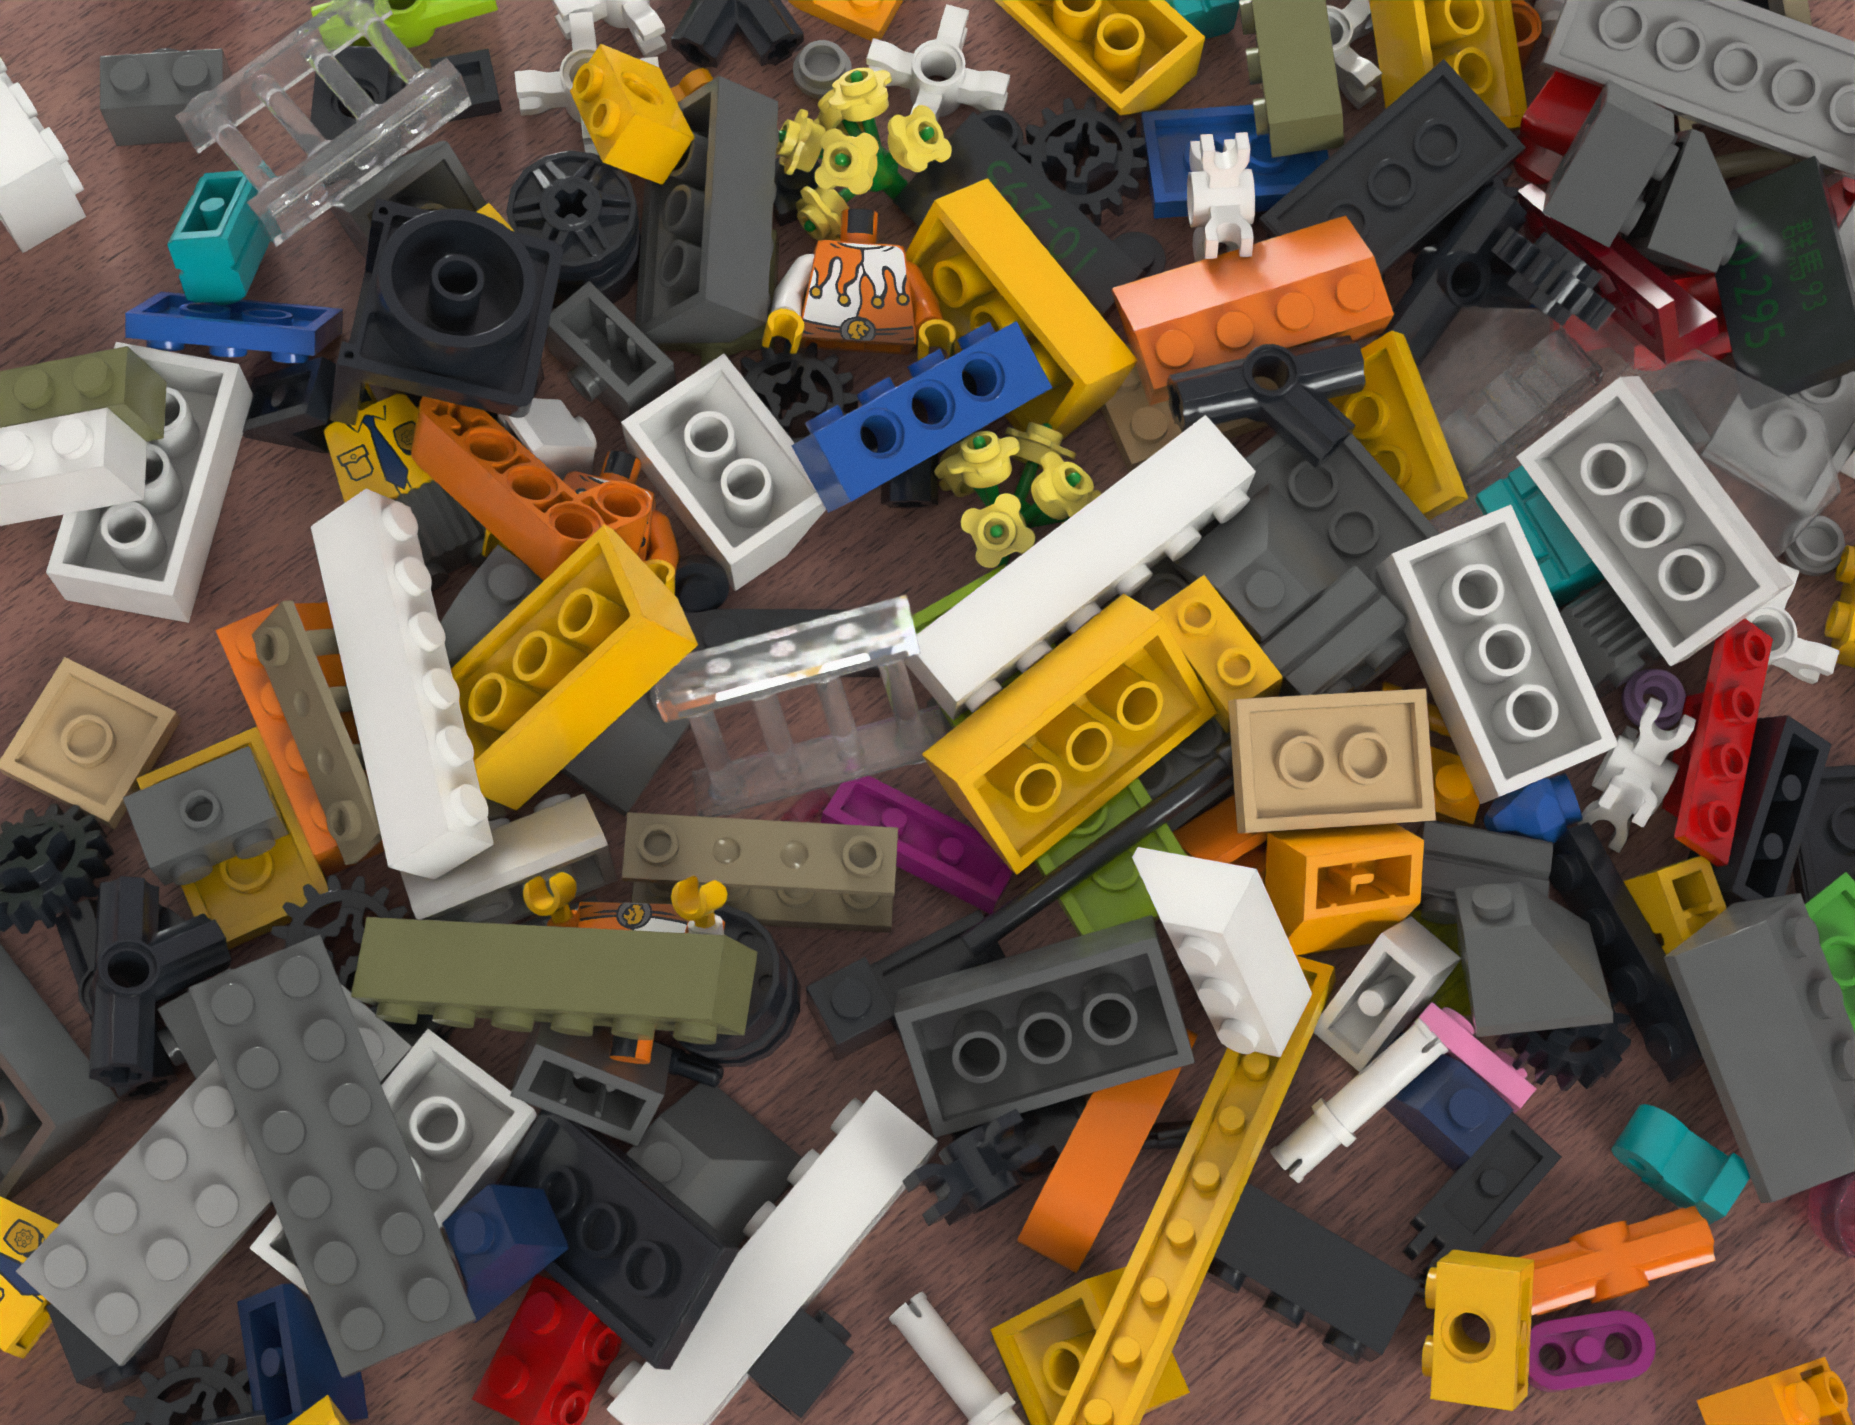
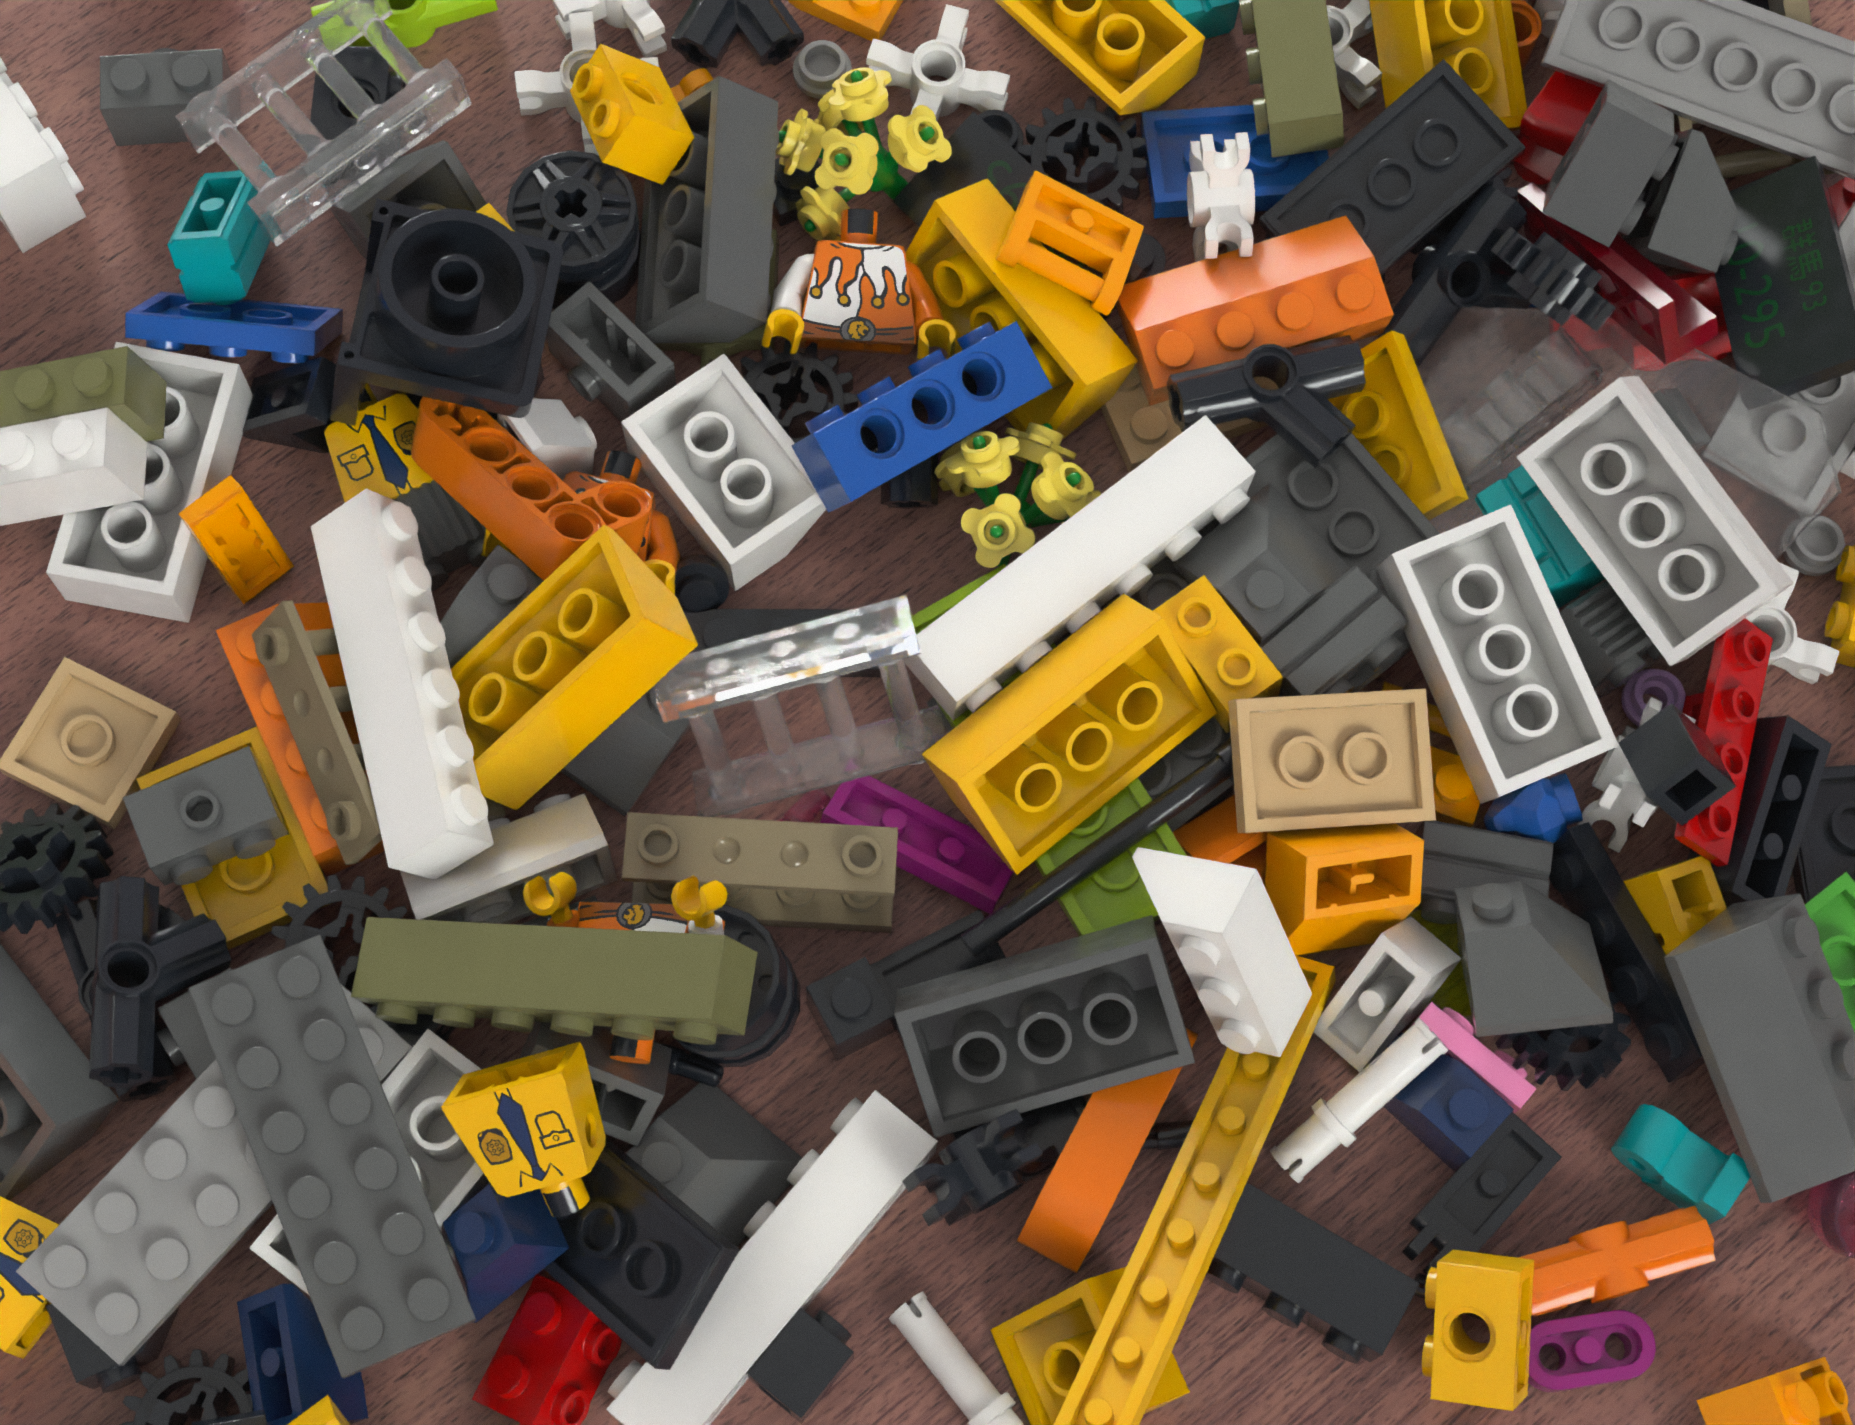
black plate [430,49,502,123] -> none
none -> light orange plate [178,475,294,604]
none -> yellow torso [441,1041,606,1217]
none -> light orange plate [996,170,1144,316]
none -> black brick [1619,703,1736,826]

